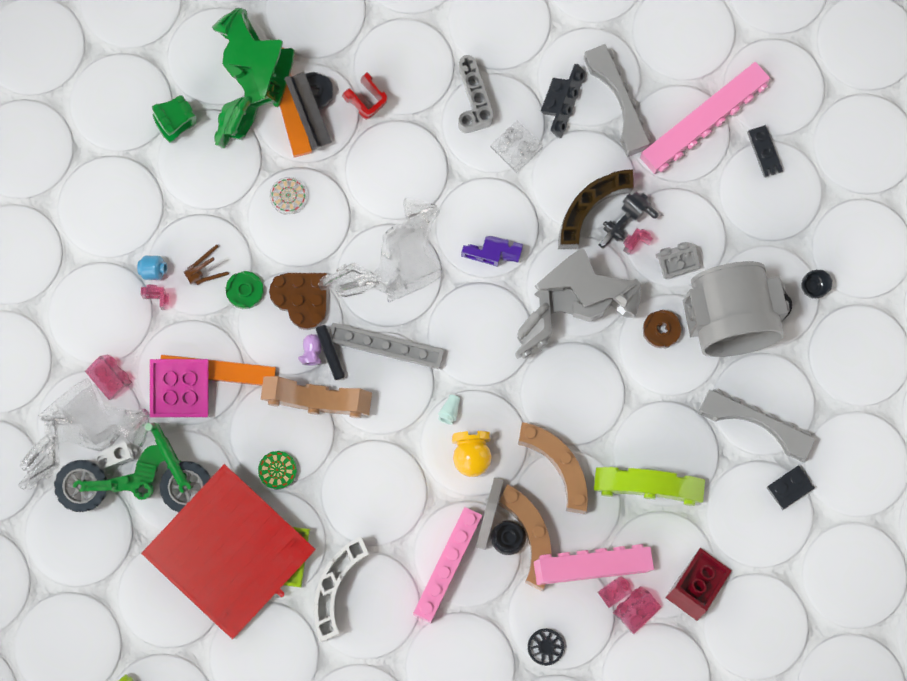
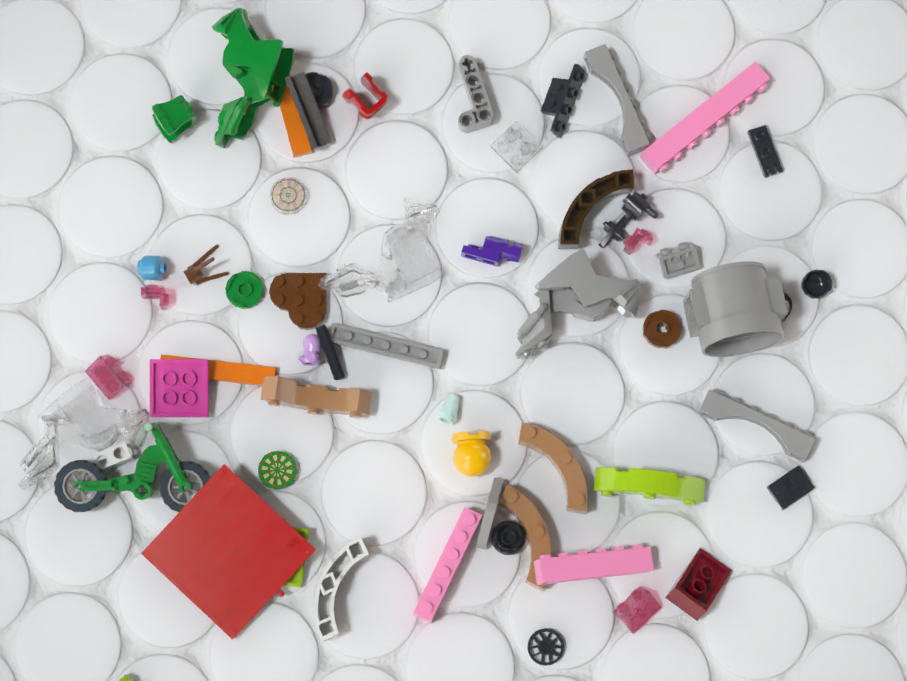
clear pink bracket [598,576,632,608] -> none

